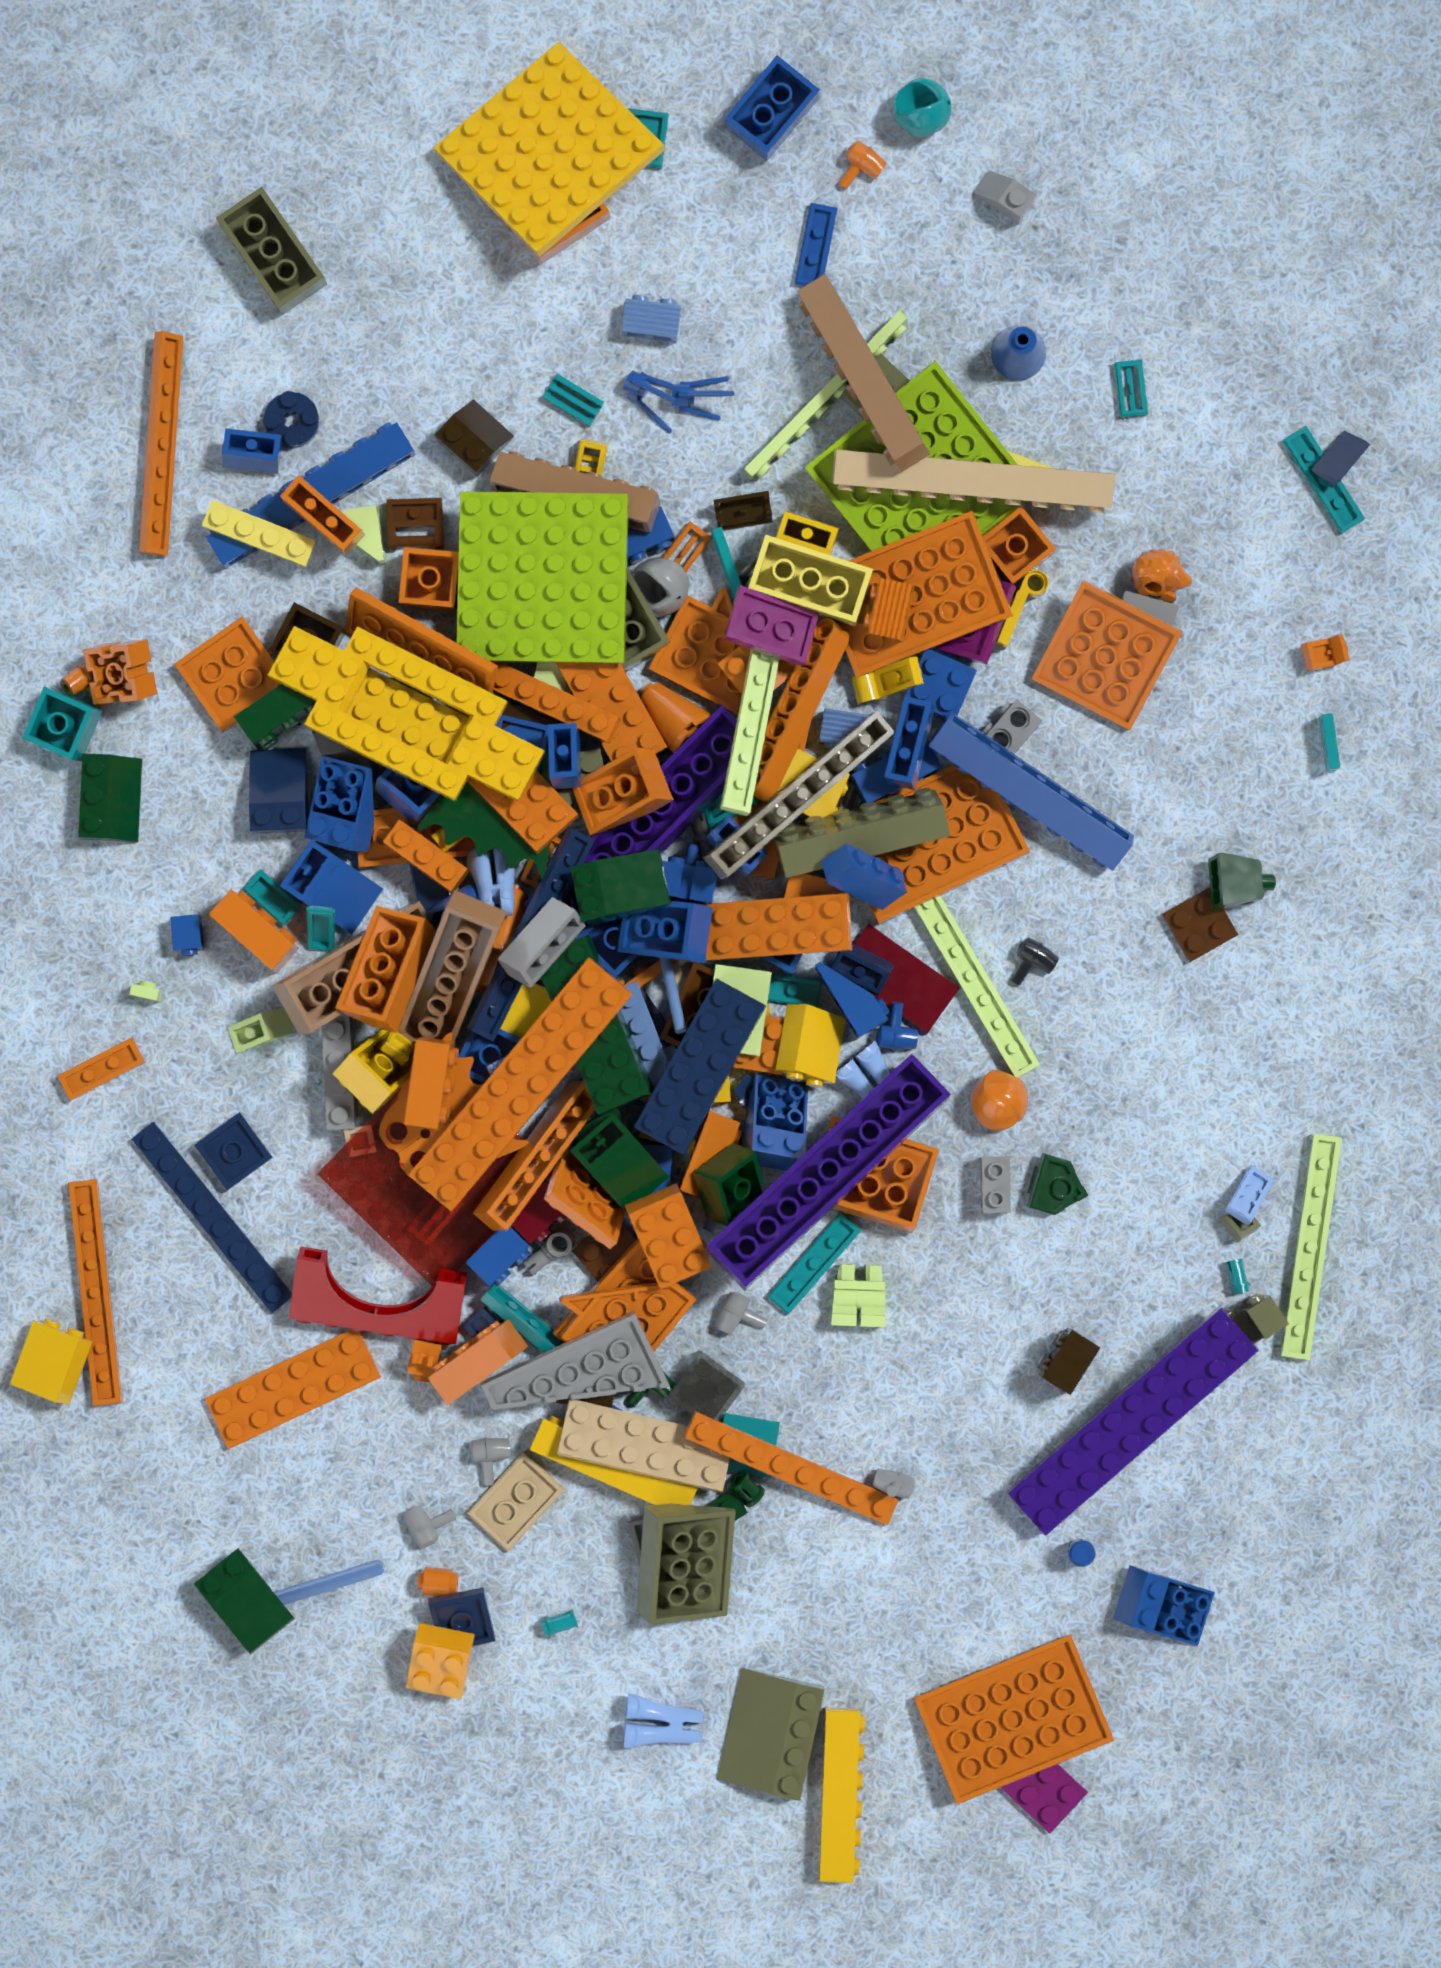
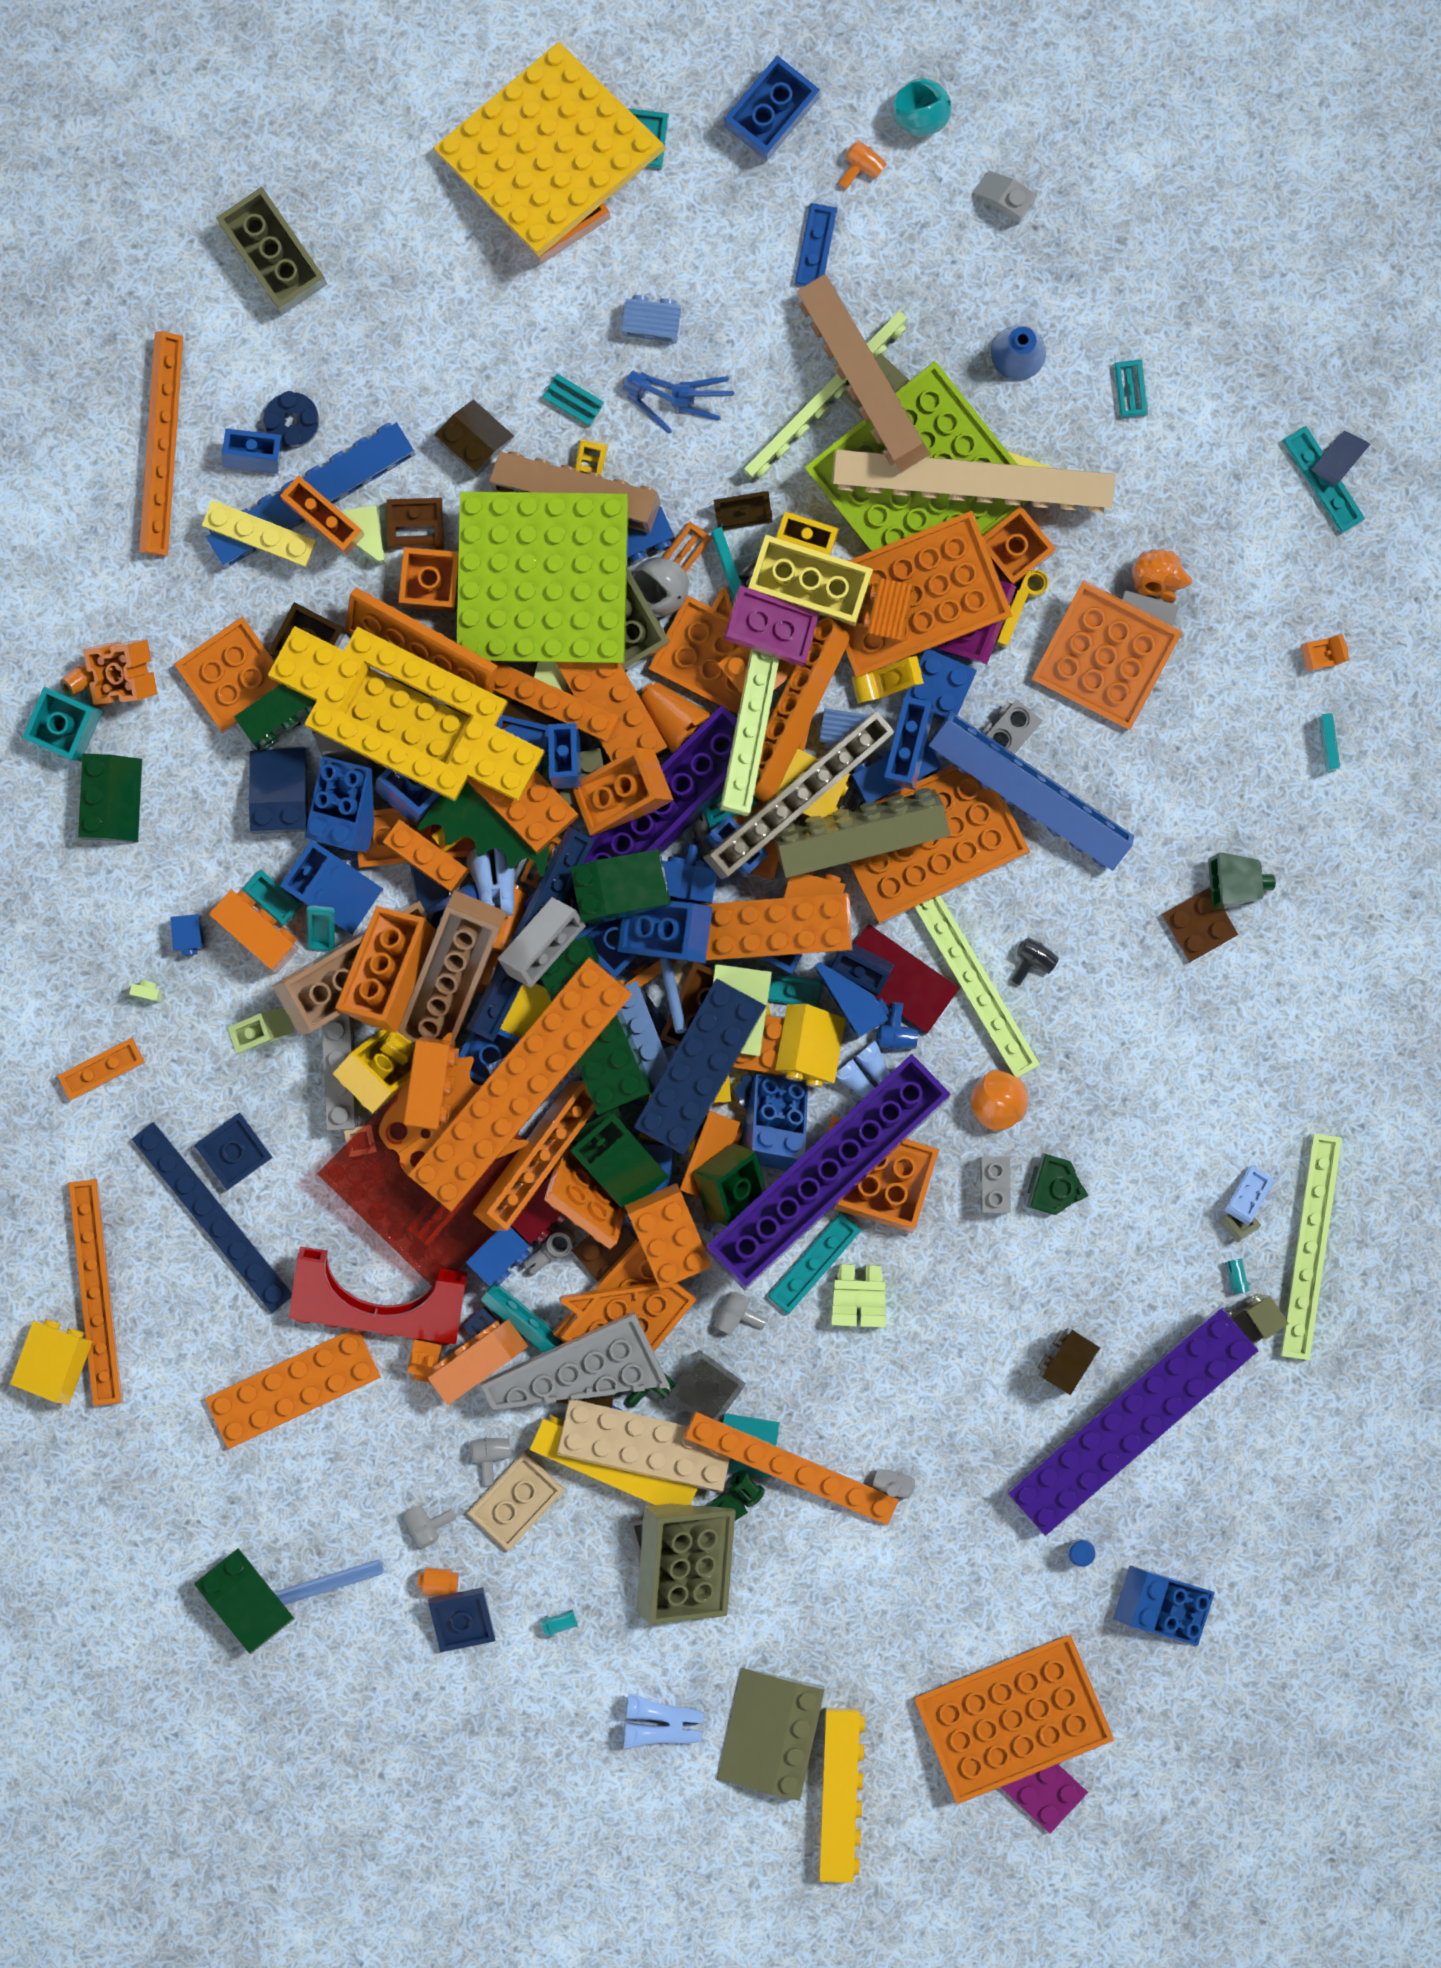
light orange brick [406,1623,475,1699] -> none
blue brick [821,843,907,910] -> none

